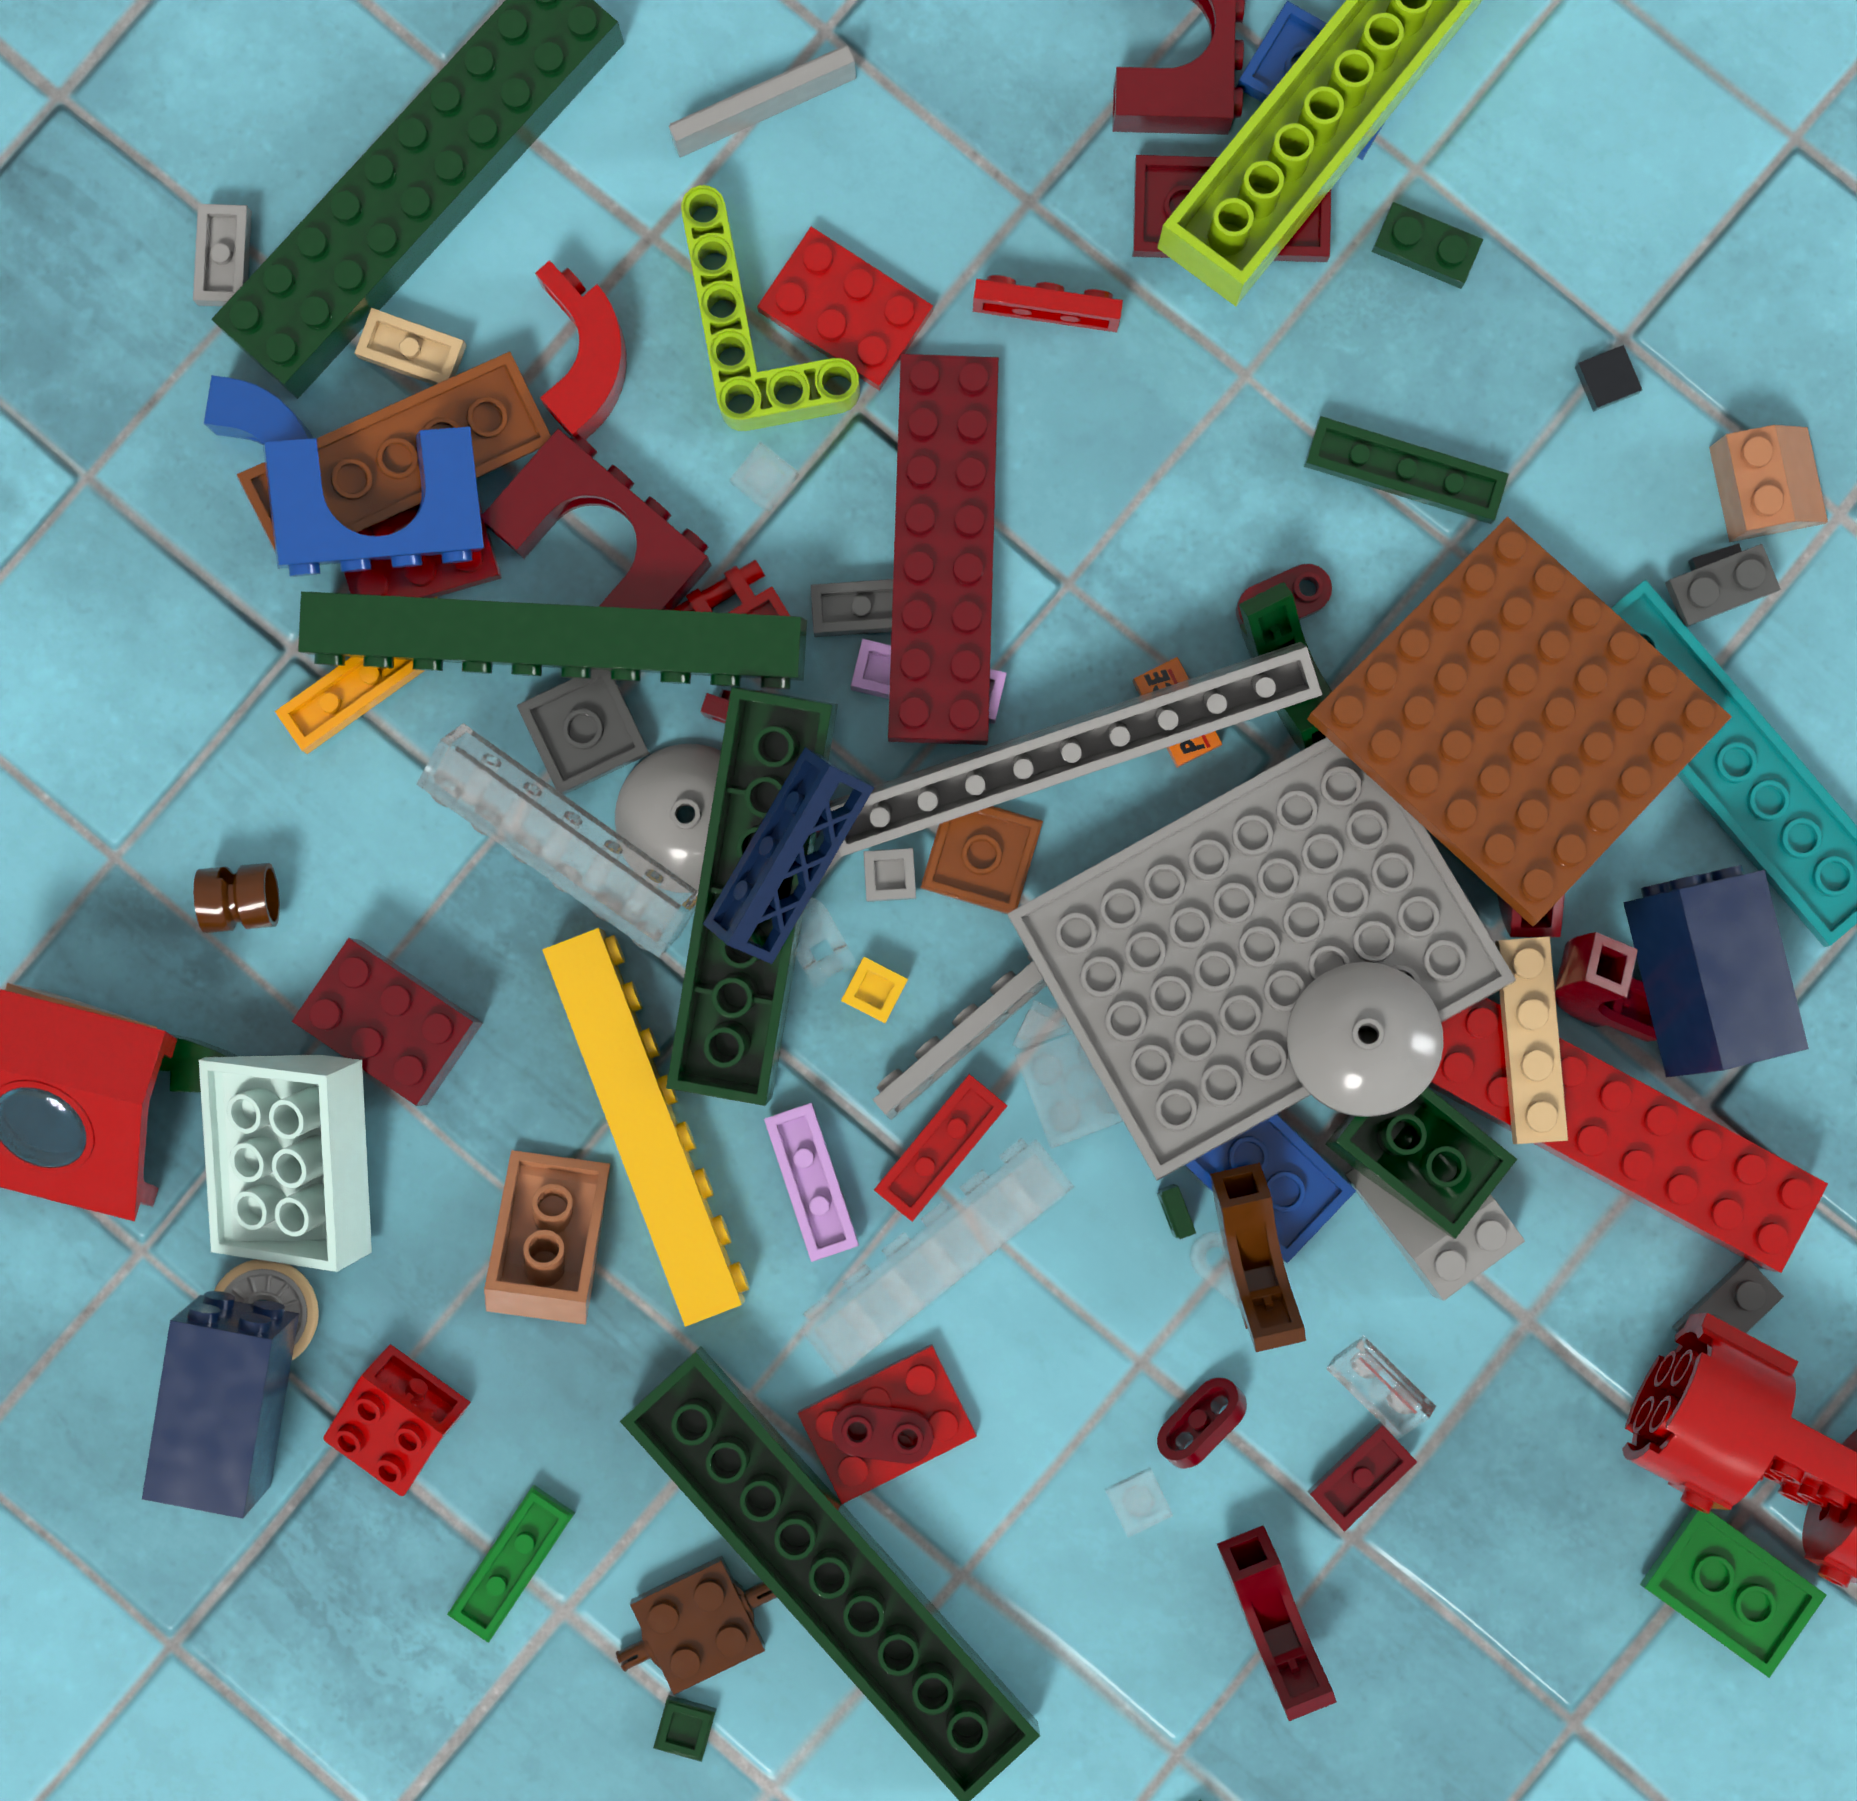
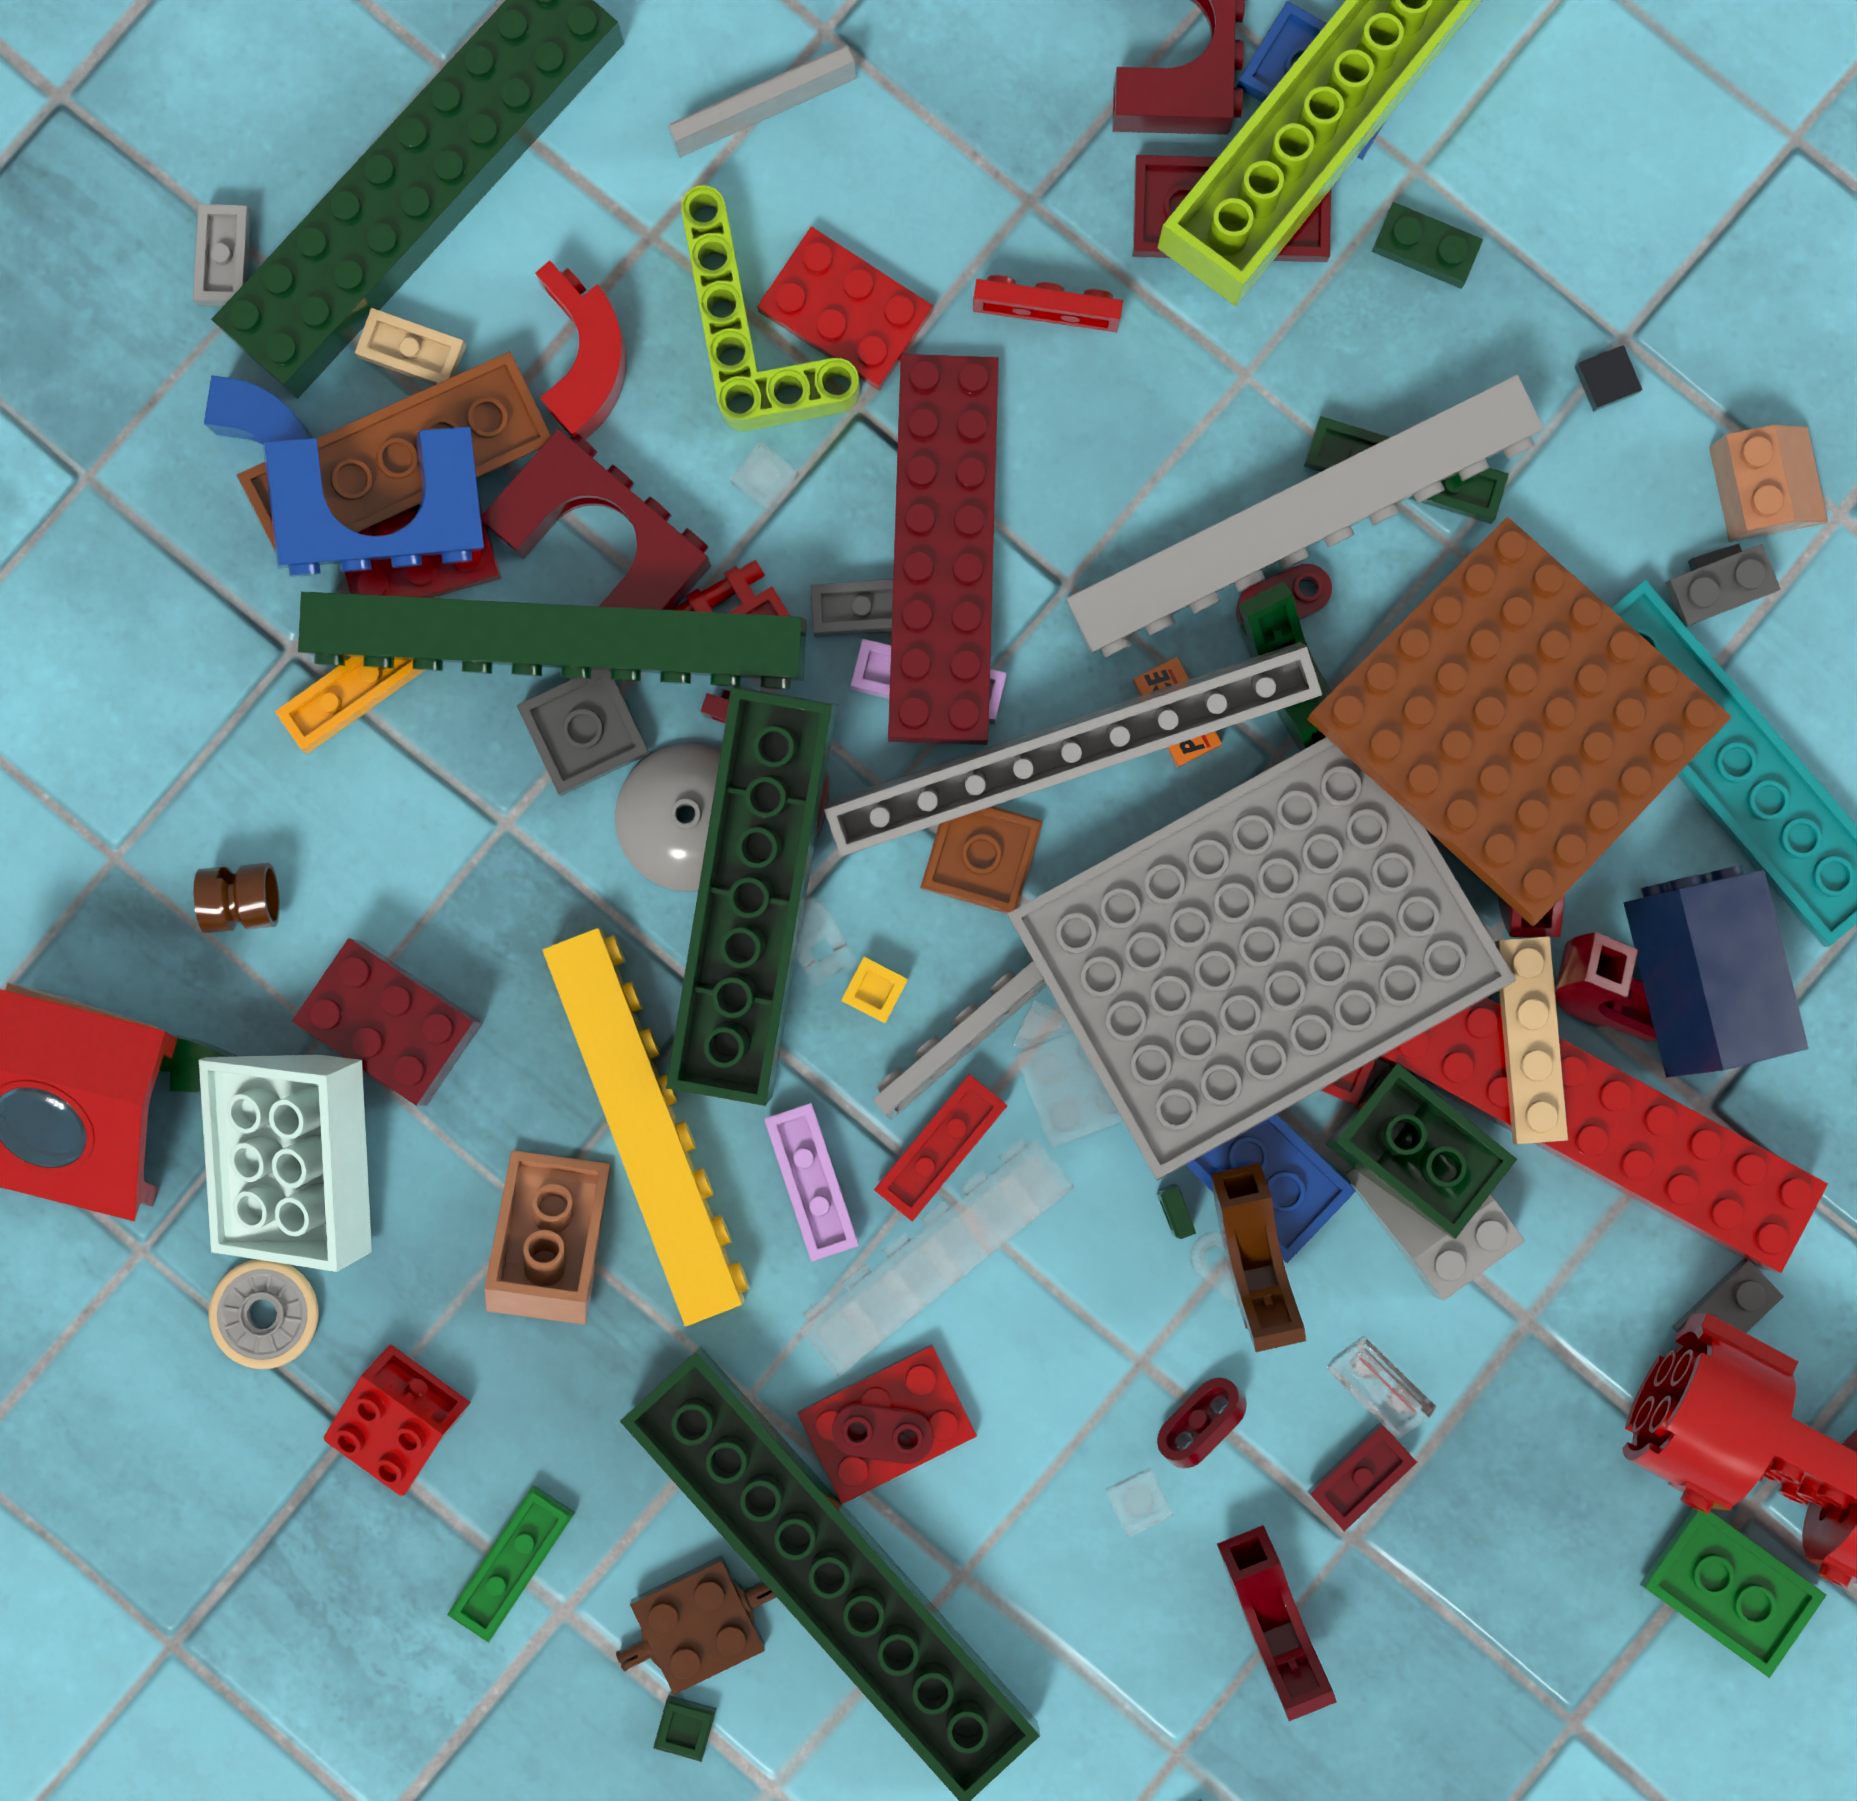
dark blue brick [142,1291,299,1519] -> none
clear brick [416,723,698,958] -> none
dark blue fence [703,747,874,964] -> none
light grey plate [863,848,916,902] -> none
light grey dish [1287,962,1443,1117] -> none
none -> light grey brick [1065,374,1544,658]

